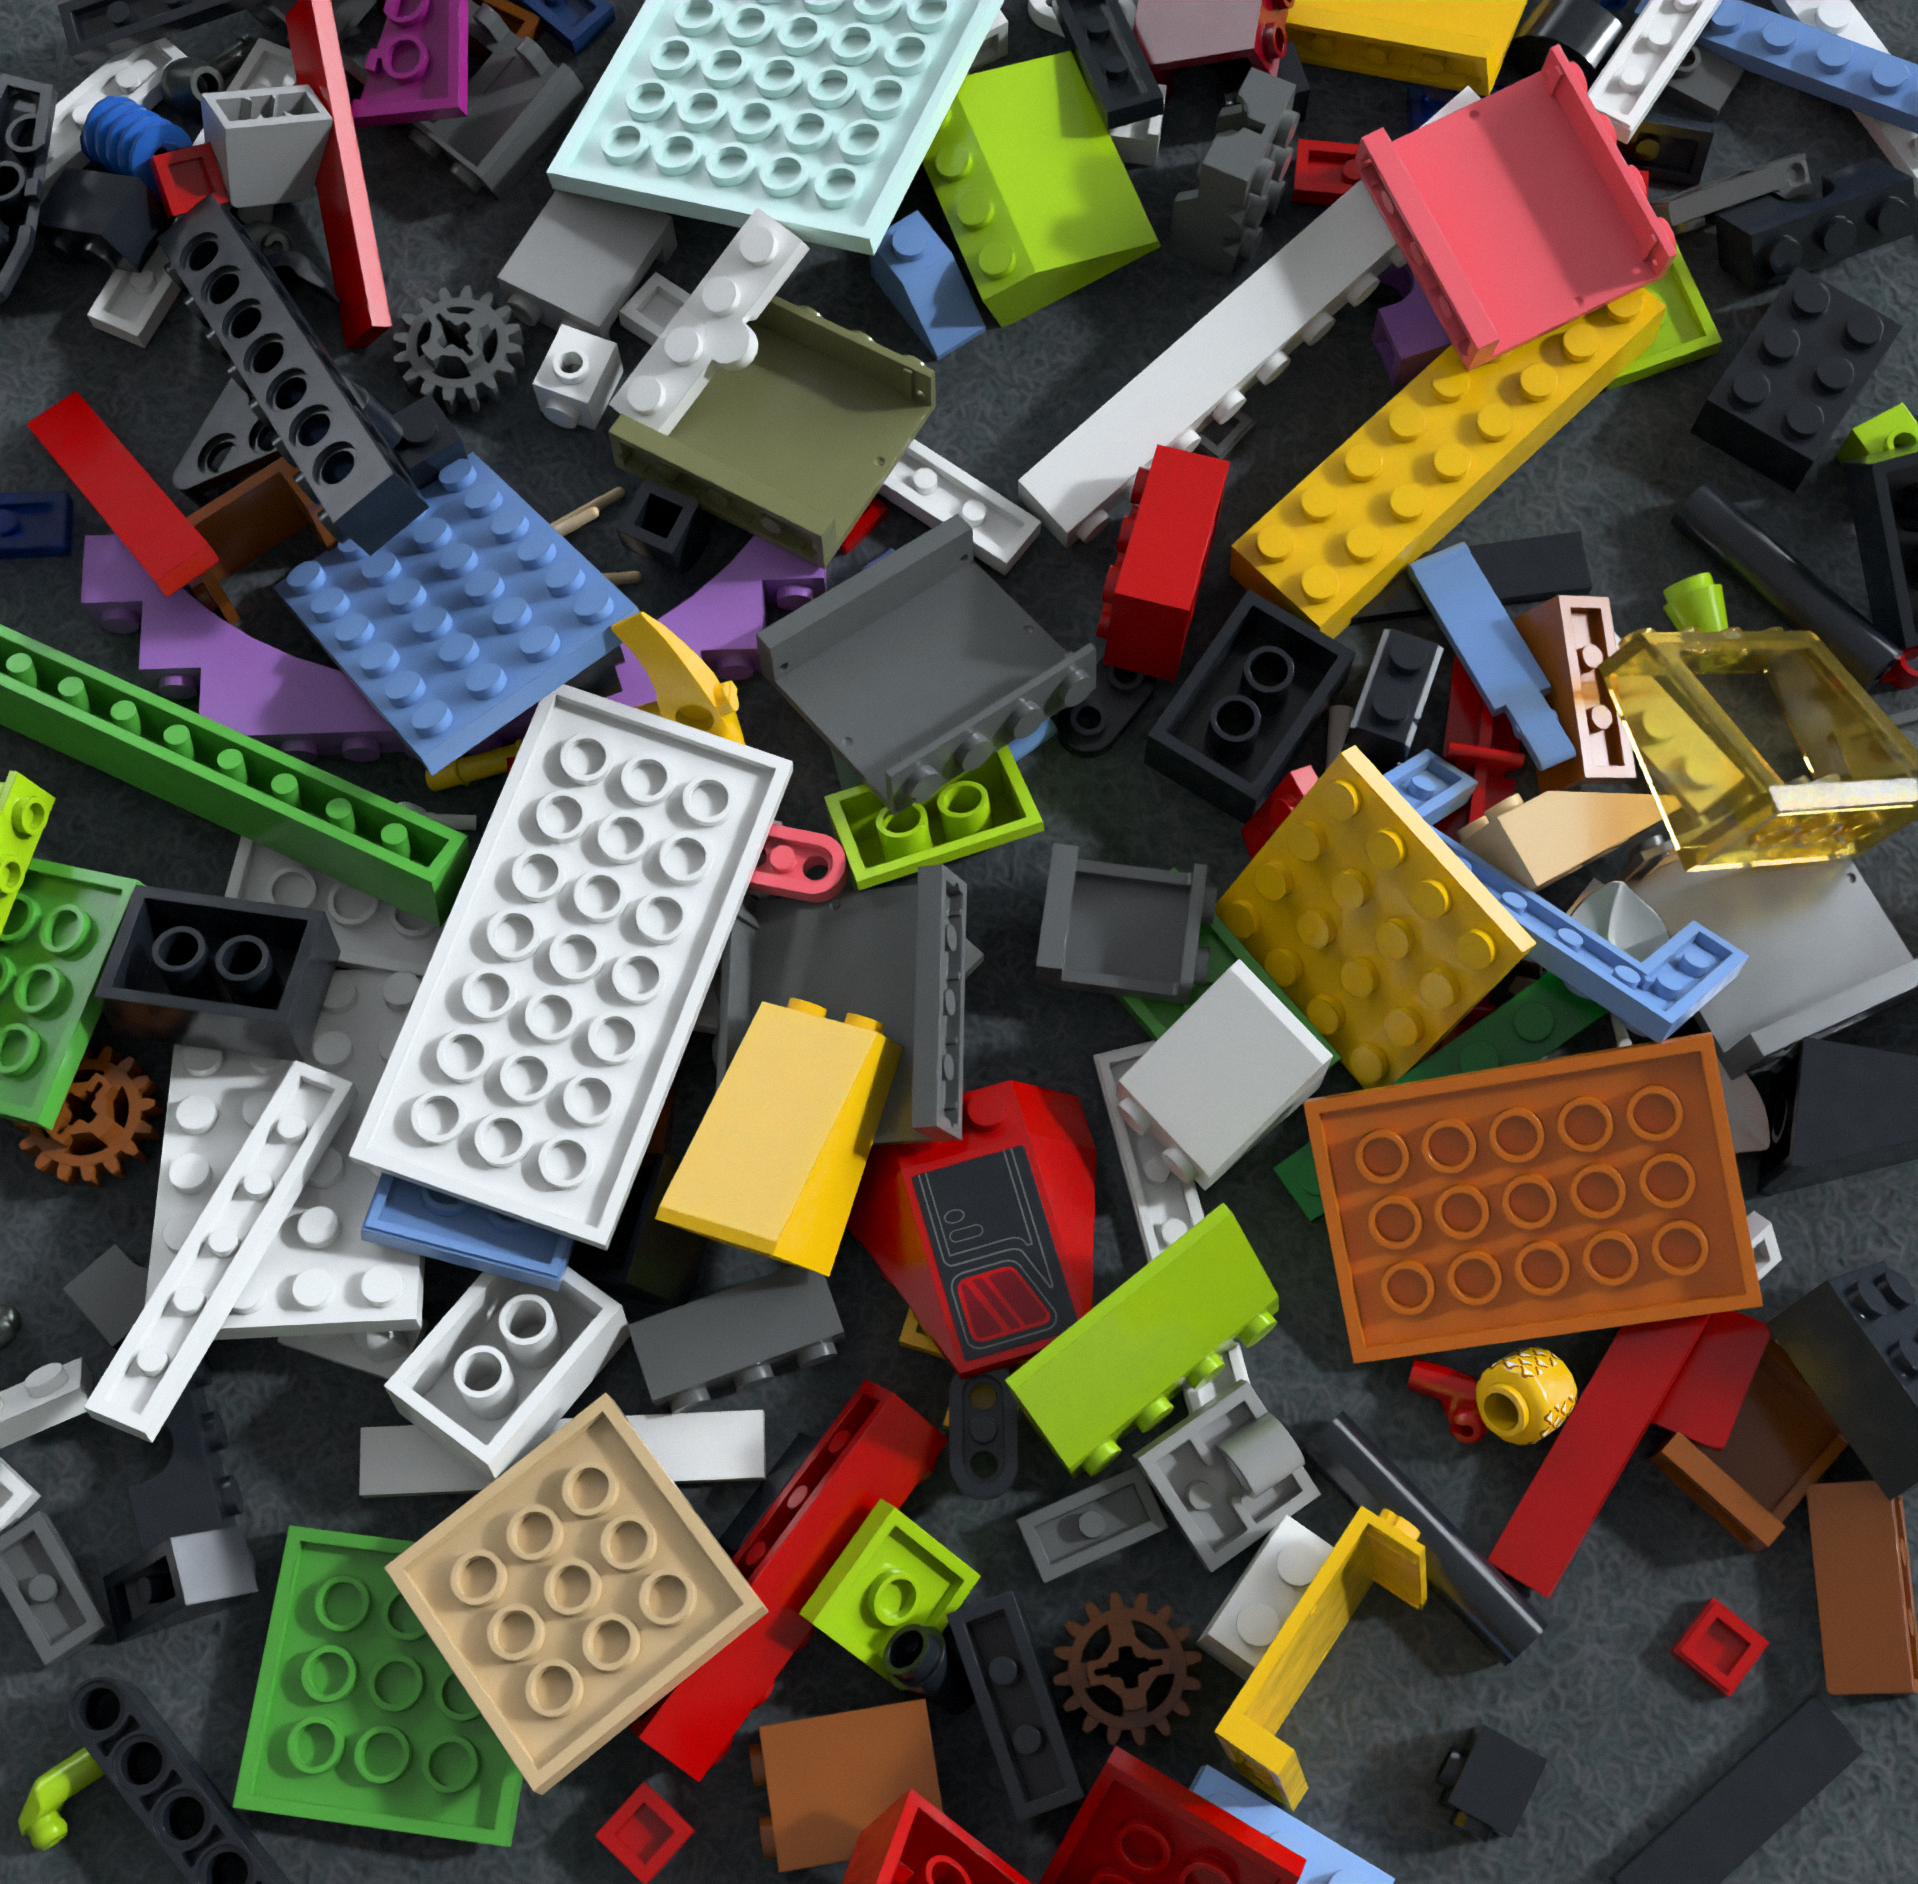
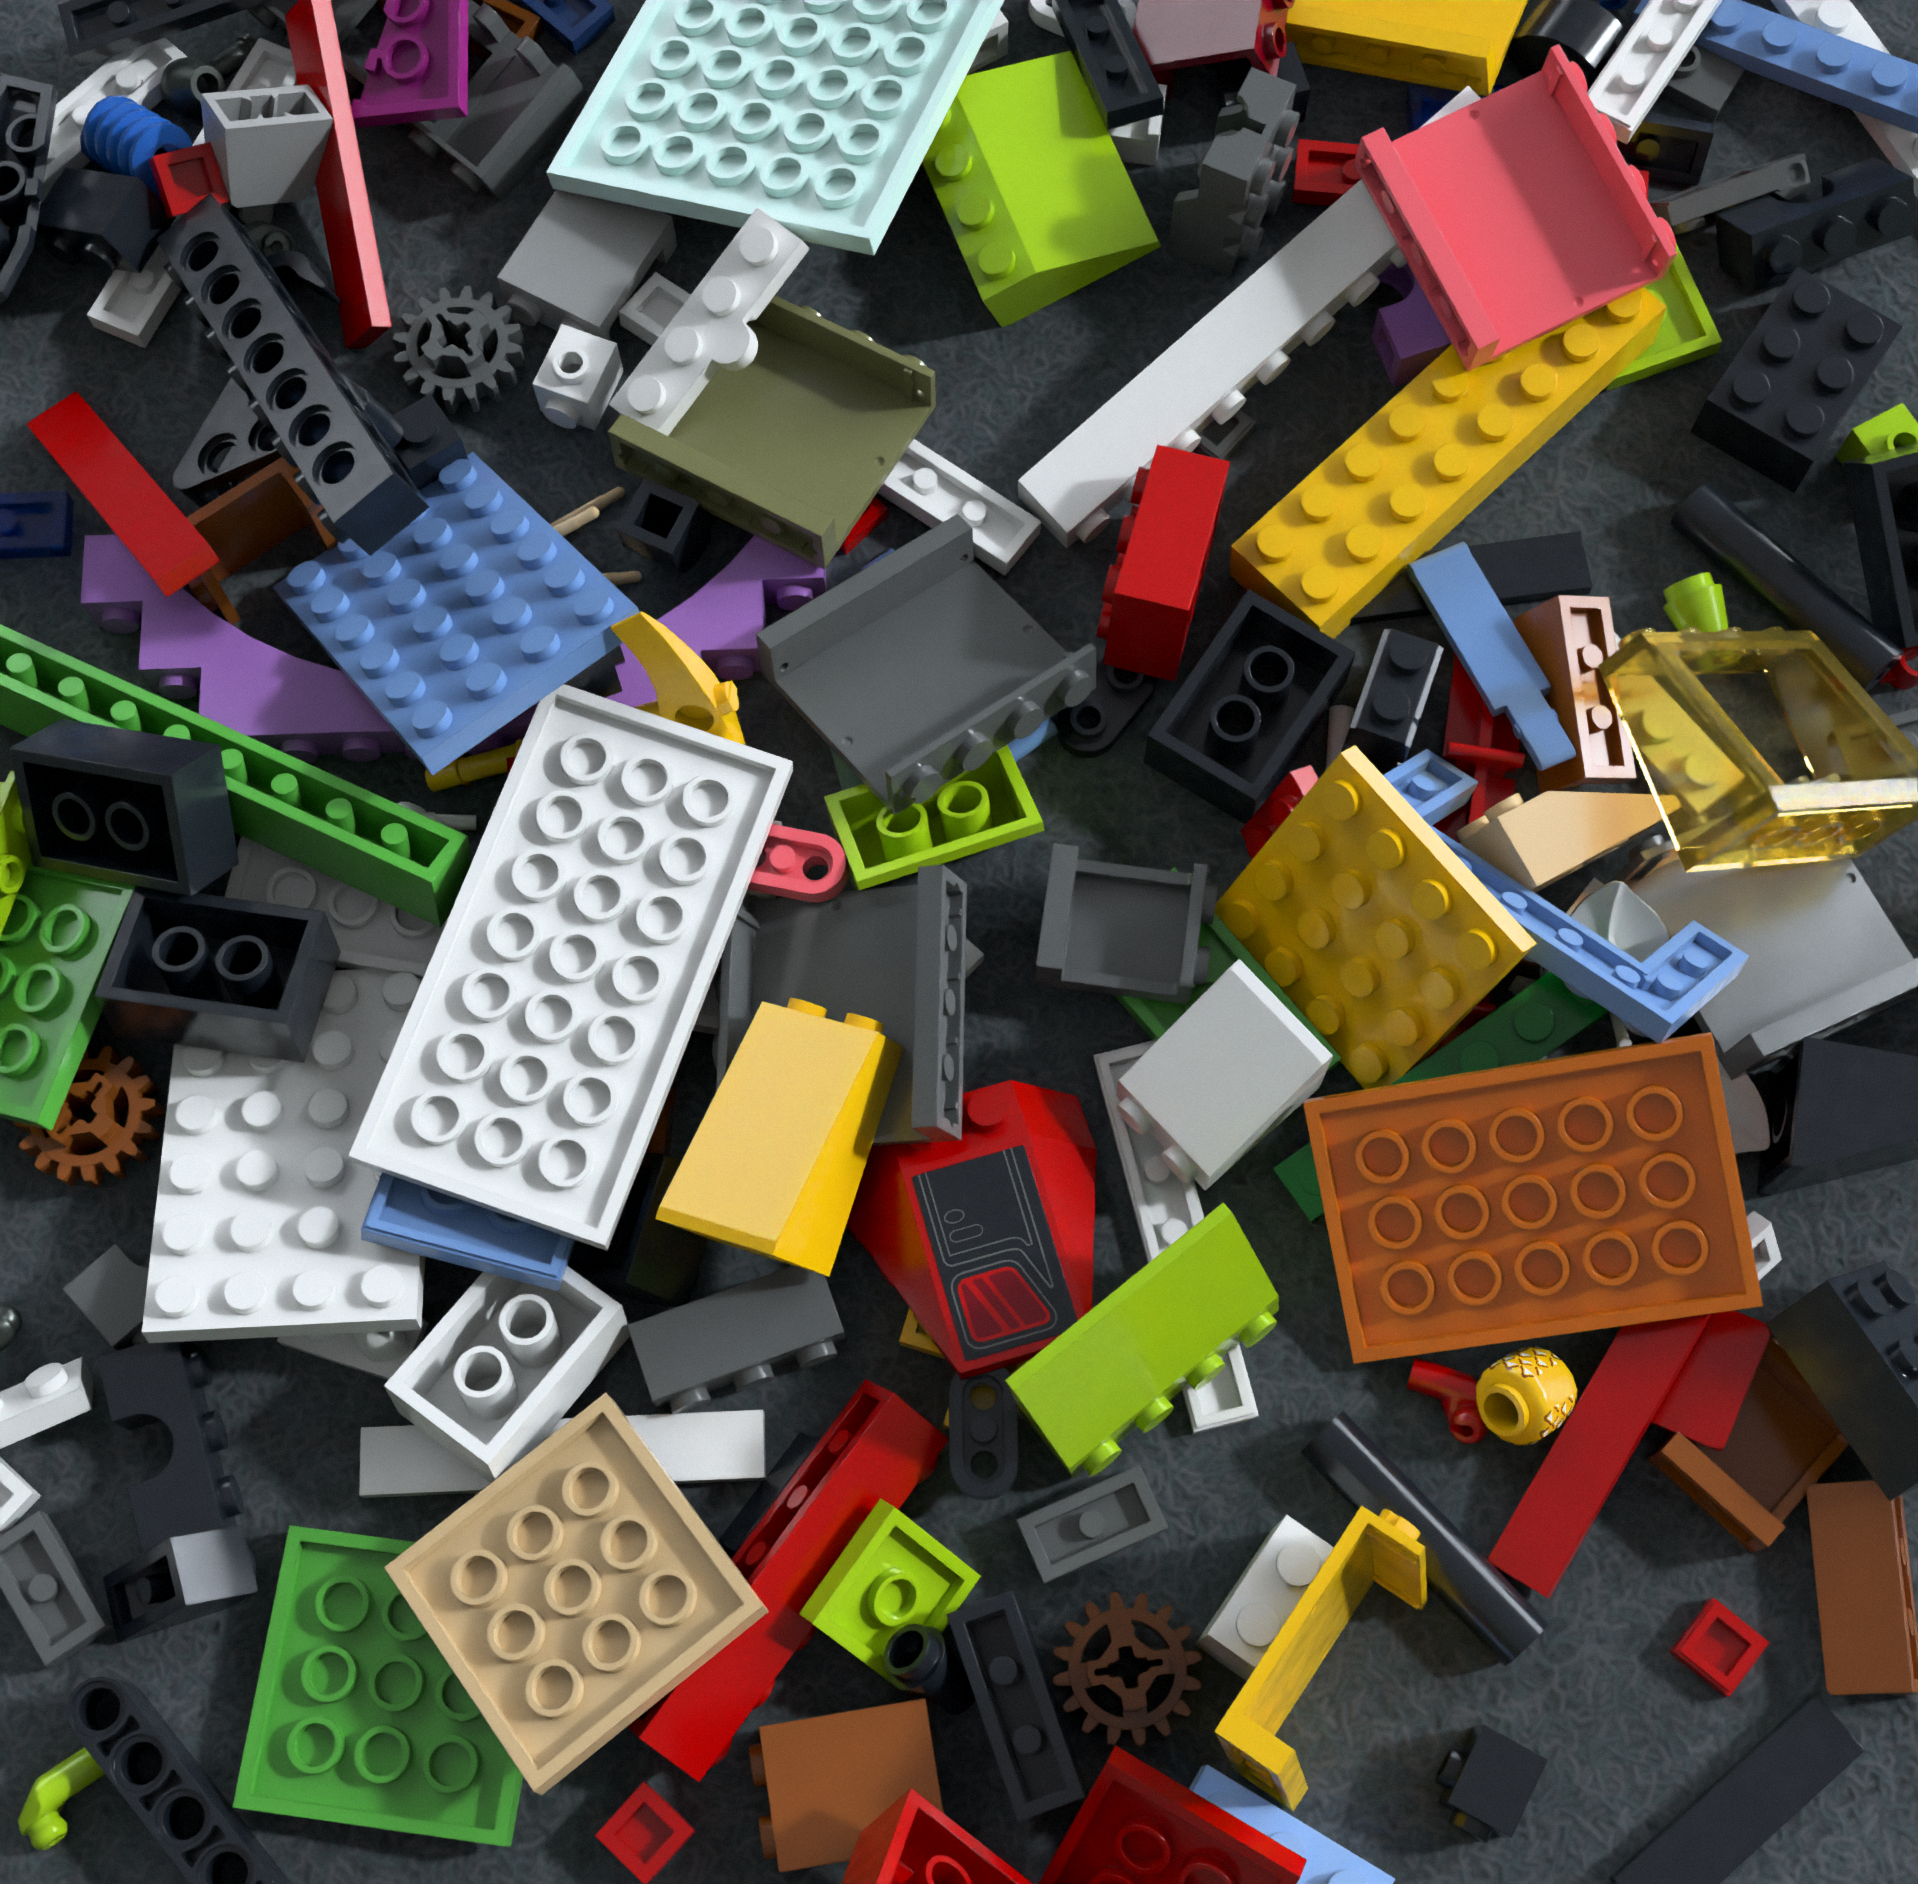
white plate [84,1060,359,1443] -> none
medium blue slope [869,210,986,361] -> none
light grey plate [1132,1379,1321,1573] -> none
none -> black brick [10,719,239,896]

